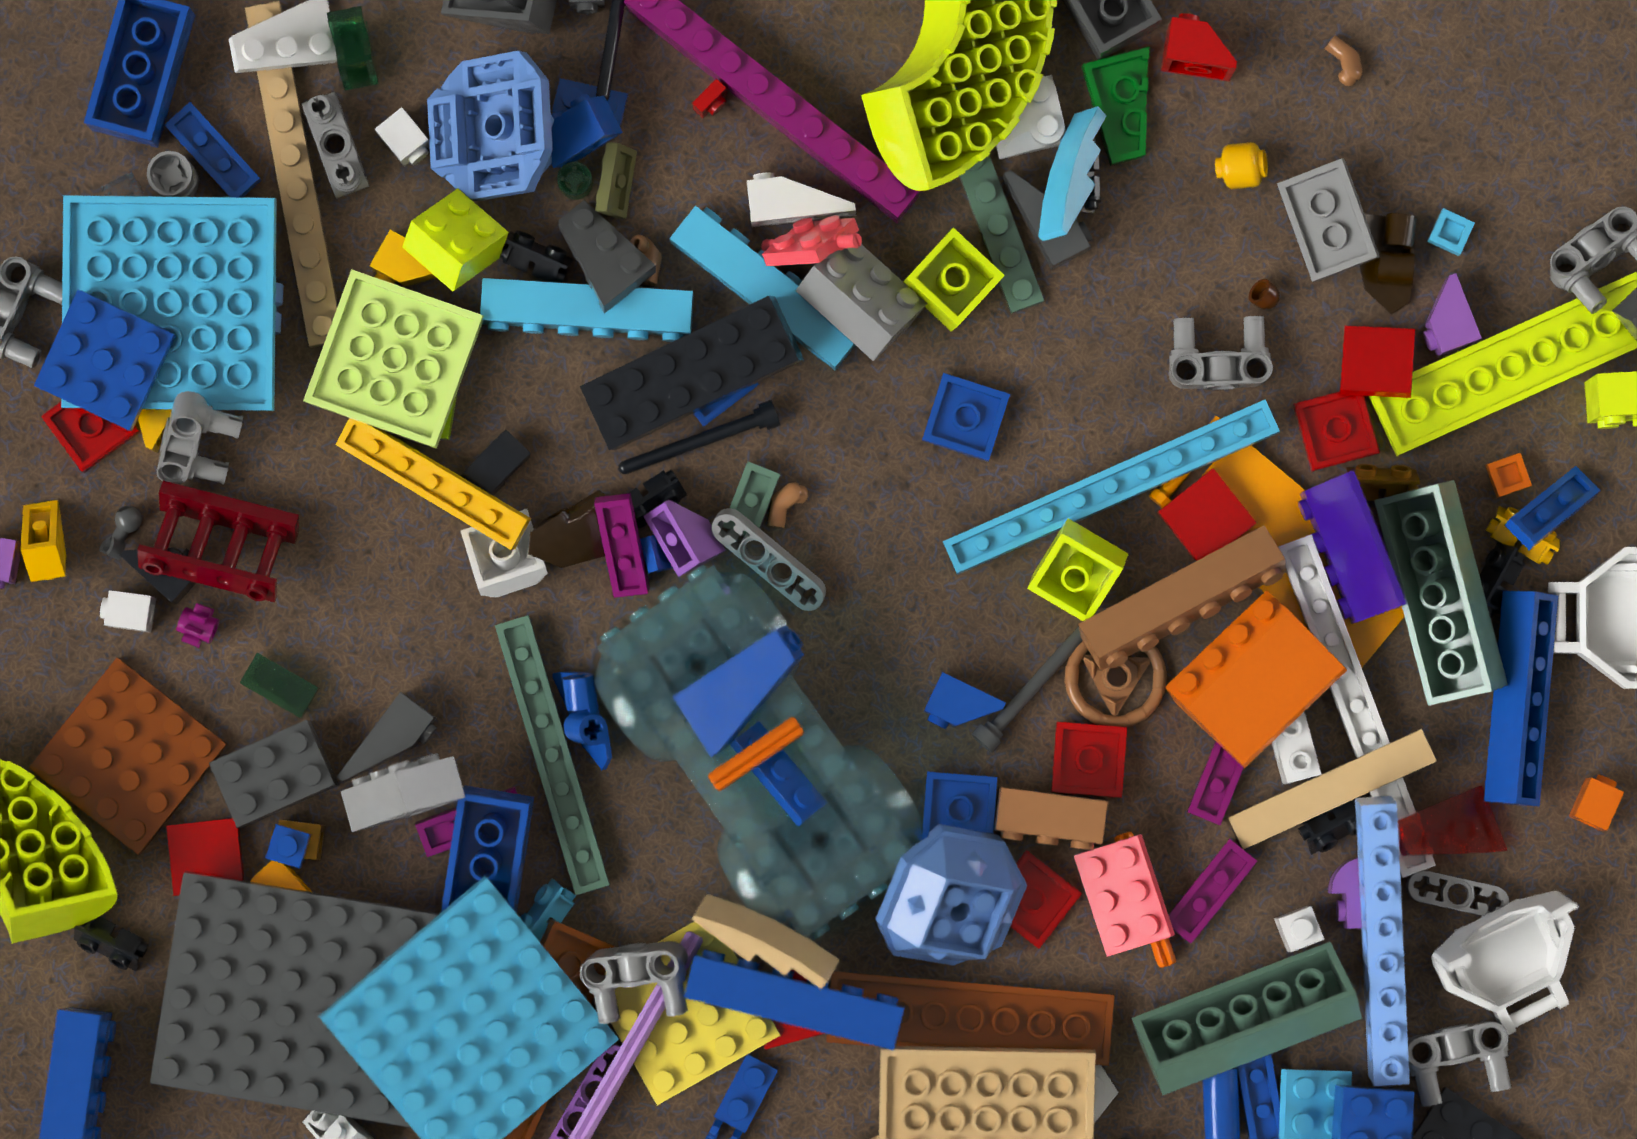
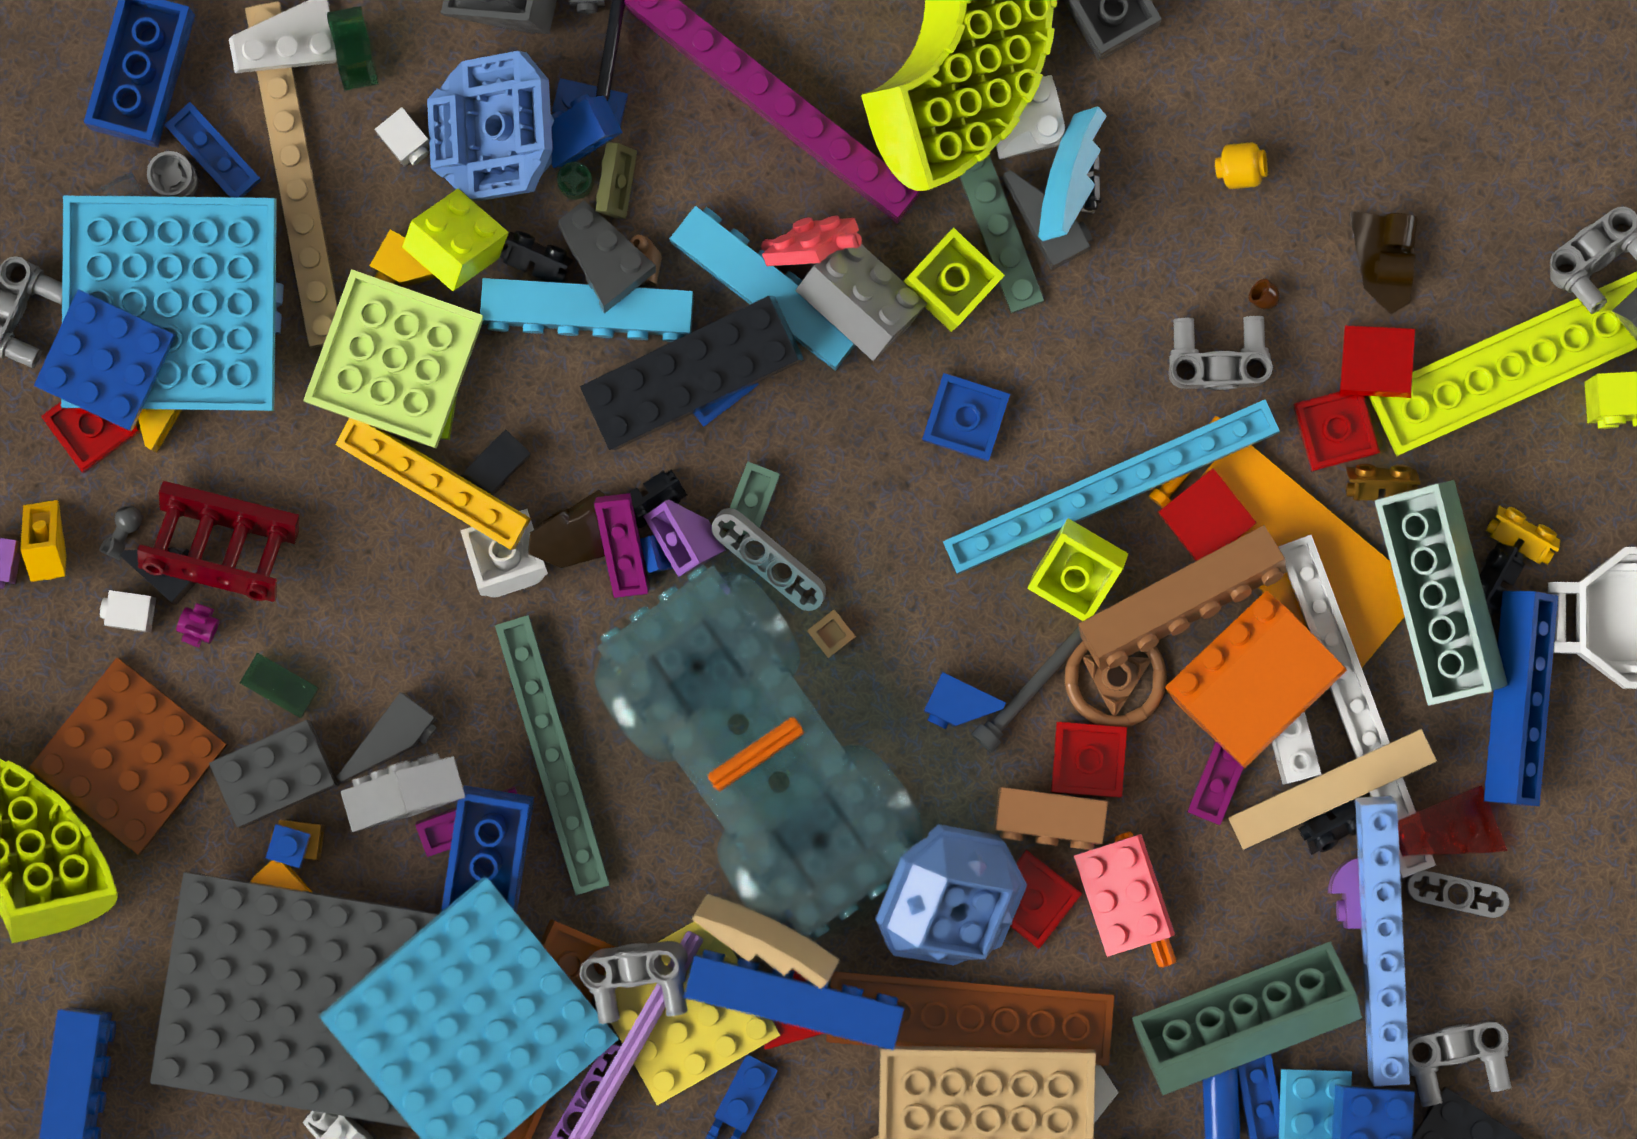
black hinge [74,916,149,972] -> none
light grey piece [157,391,243,485] -> none
red tile [166,818,245,896] -> none
light grey piece [302,92,369,198] -> none
medium azure hinge [520,878,576,942] -> none
blue panel [552,672,612,770] -> none
black piece [618,399,781,475] -> none
blue slope [673,625,804,757] -> none
red plate [692,78,727,118] -> none
blue plate [730,721,827,826] -> none
white slope [747,172,856,227] -> none
medium nougat arm [767,482,808,529] -> none
blue plate [922,772,997,840] -> none
green wing [1081,46,1150,166] -> none
red slope [1161,13,1237,82] -> none
magenta plate [1168,839,1257,944] -> none
white brick [1274,906,1324,952] -> none
light grey plate [1277,158,1380,282] -> none
dark purple slope [1298,470,1407,624] -> none
medium nougat arm [1325,35,1363,86] -> none
medium lavender slope [1423,273,1482,357] -> none
medium azure plate [1427,208,1475,256] -> none
white piece [1432,891,1578,1035] -> none
orange plate [1485,453,1532,498] -> none
blue plate [1505,466,1601,551] -> none
orange brick [1569,774,1624,831] -> none
none -> medium nougat plate [807,609,856,659]

